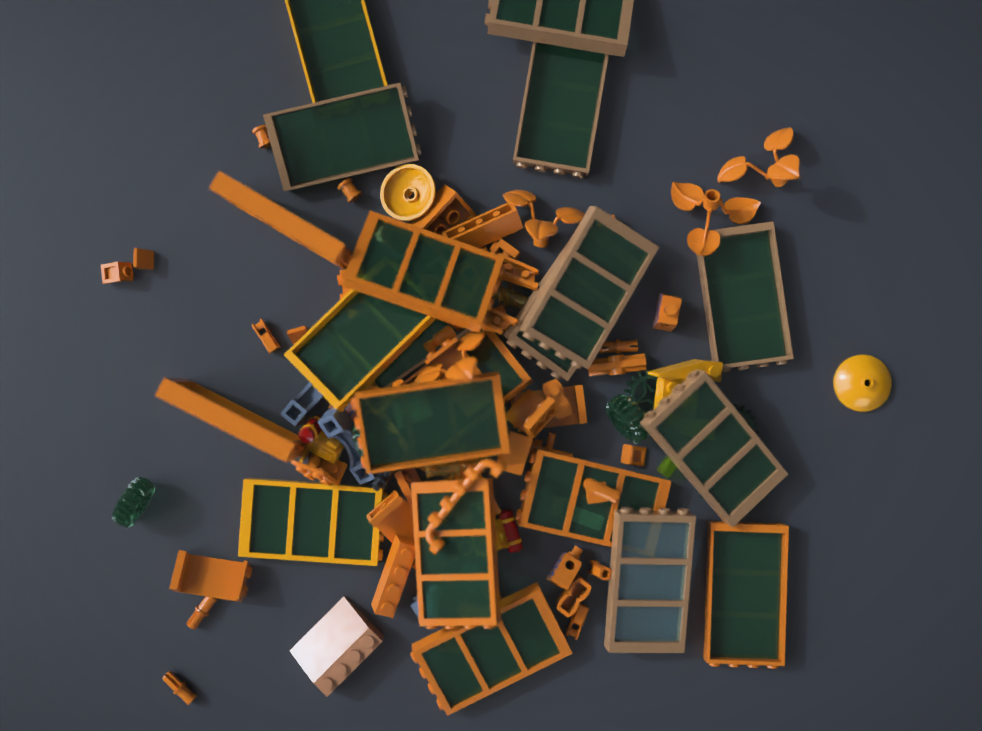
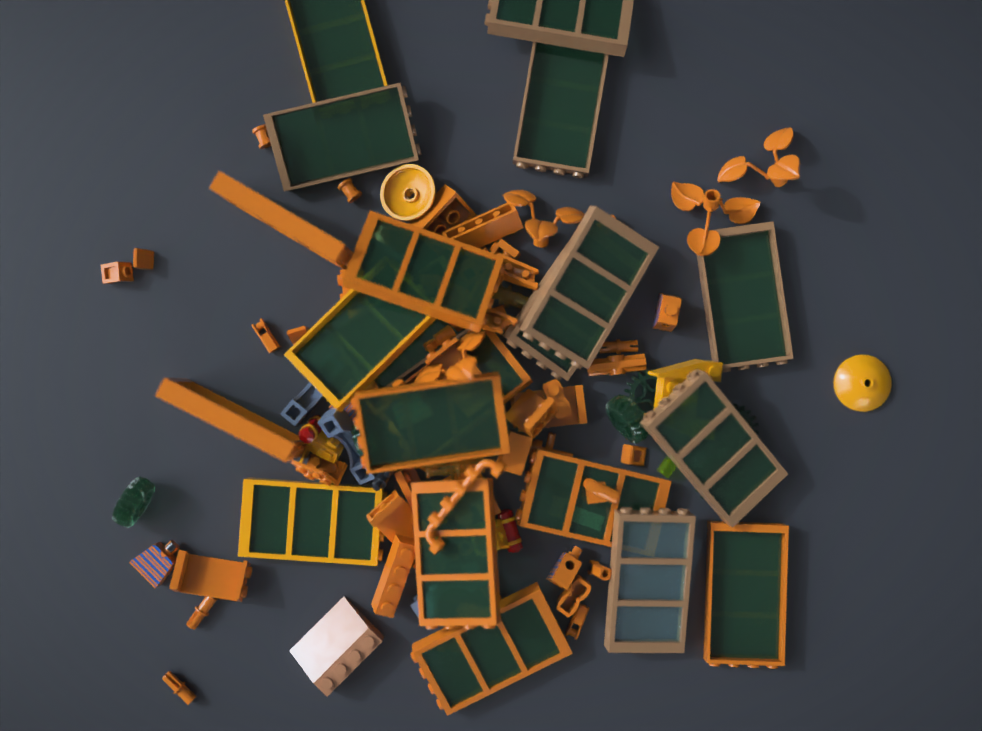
none -> orange torso [129,540,179,588]

